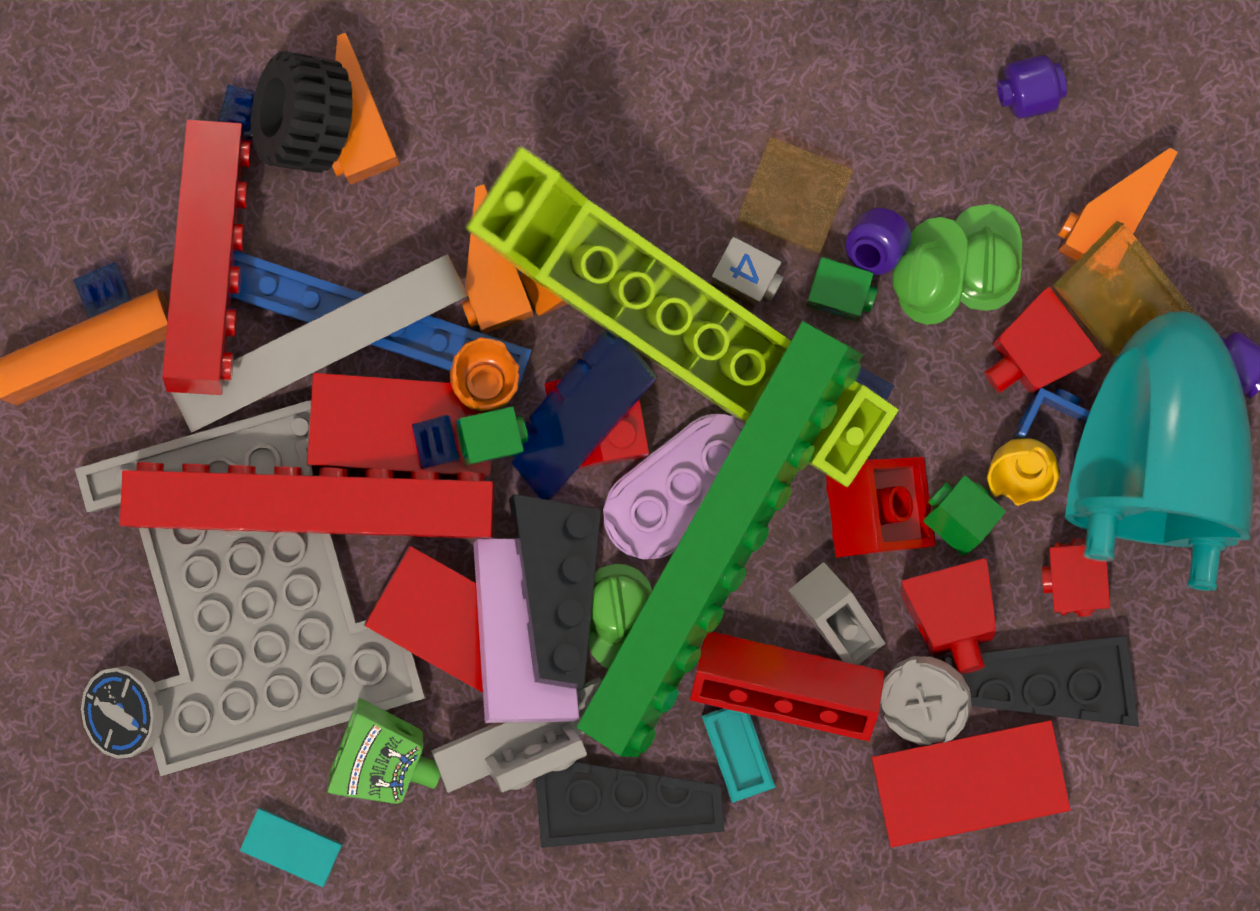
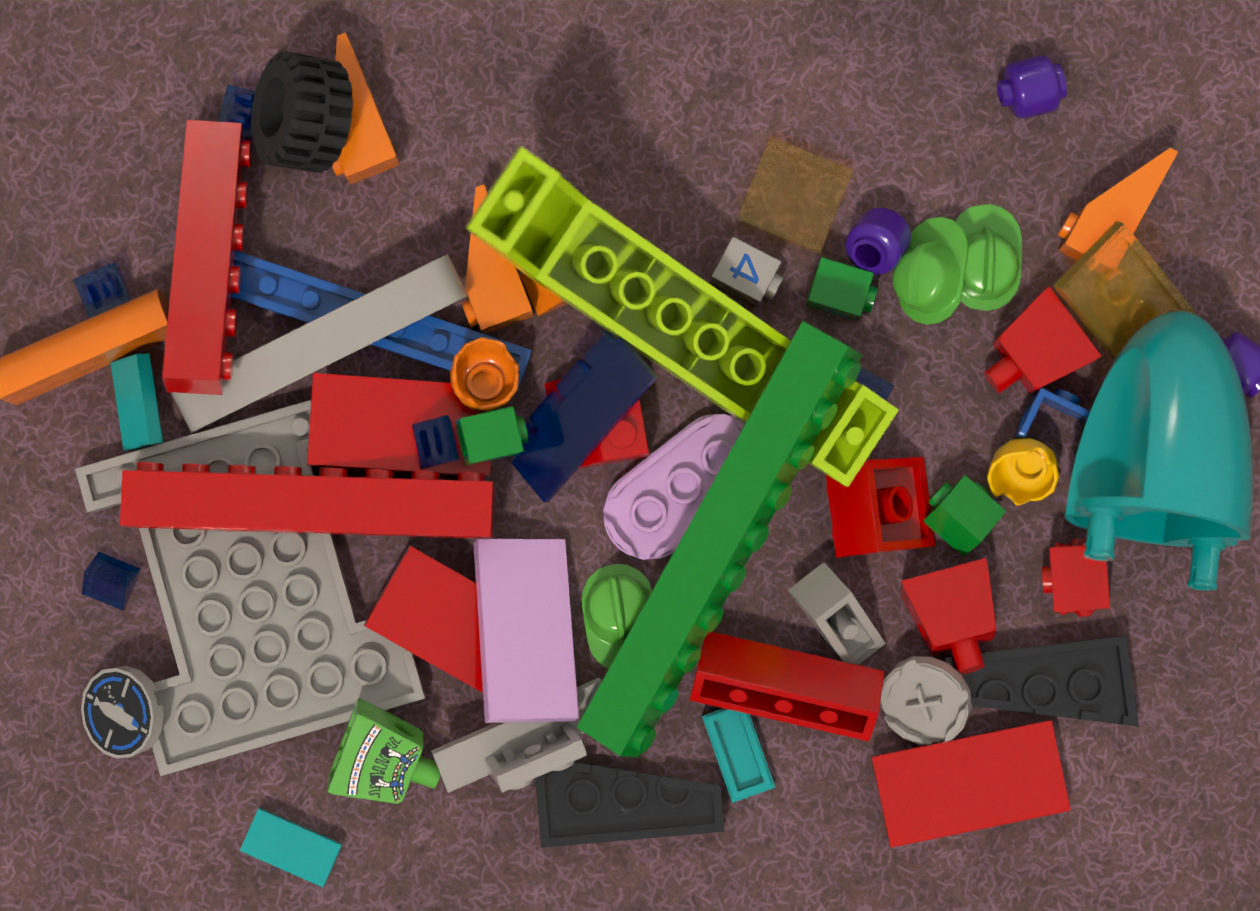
black wing [509,494,601,689] -> none
none -> clear blue slope [81,552,142,611]
none -> teal tile [110,354,163,451]

